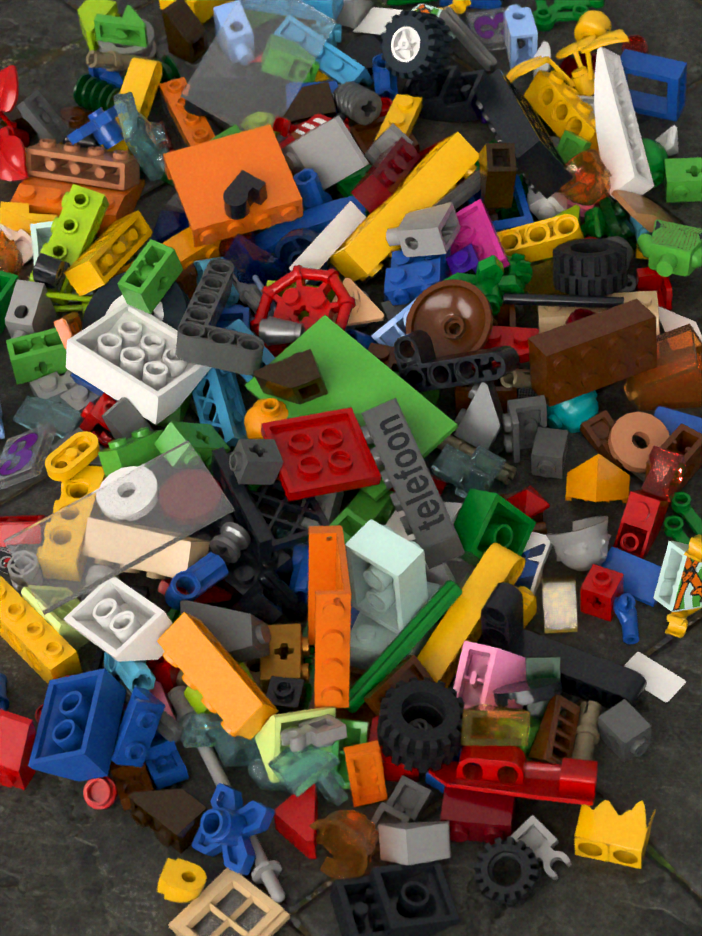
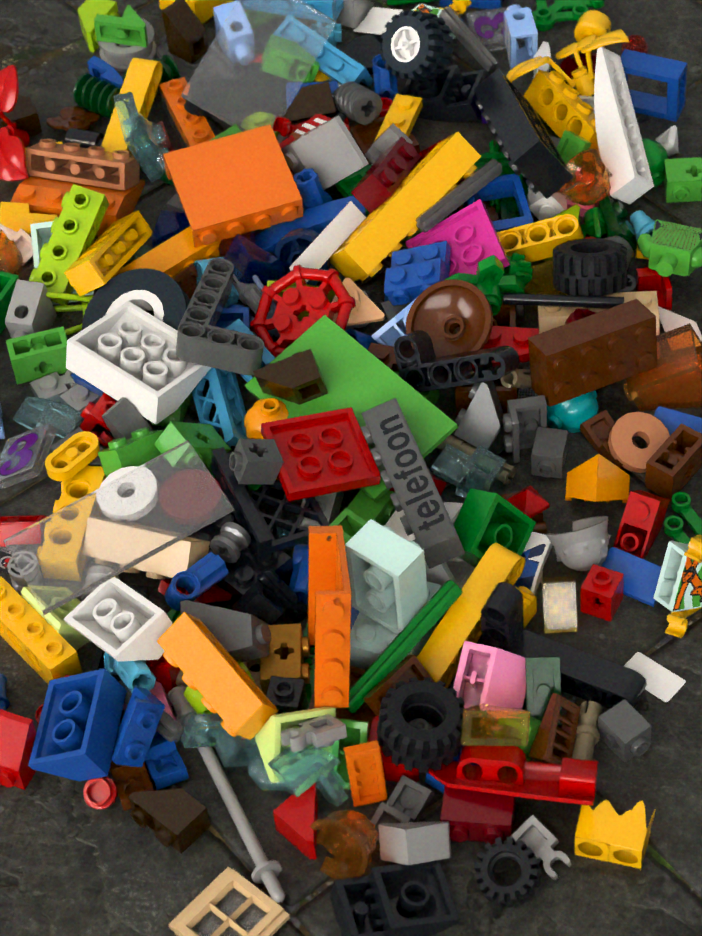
dark grey bracket [16,89,69,144] -> none
black leg [33,253,70,293] -> none
orange tile [53,311,82,350] -> none
blue plant [67,97,134,150] -> none
dark tan pin [86,50,155,72] -> none
bright green brick [117,239,183,314] -> none
yellow piece [157,858,206,903] -> none
blue plant [192,783,275,875] -> none
black leg [223,170,267,220] -> none
flat silver cone [259,316,305,346] -> none
light grey torso [386,202,461,257] -> none
dark purple plate [446,244,480,275] -> none
dark brown slope [479,143,516,209] -> none
black tile [493,677,563,707] -> none
medium nougat slope [611,190,676,233] -> none
blue arm [613,593,640,645] -> none
clear red panel [642,446,686,503] -> none

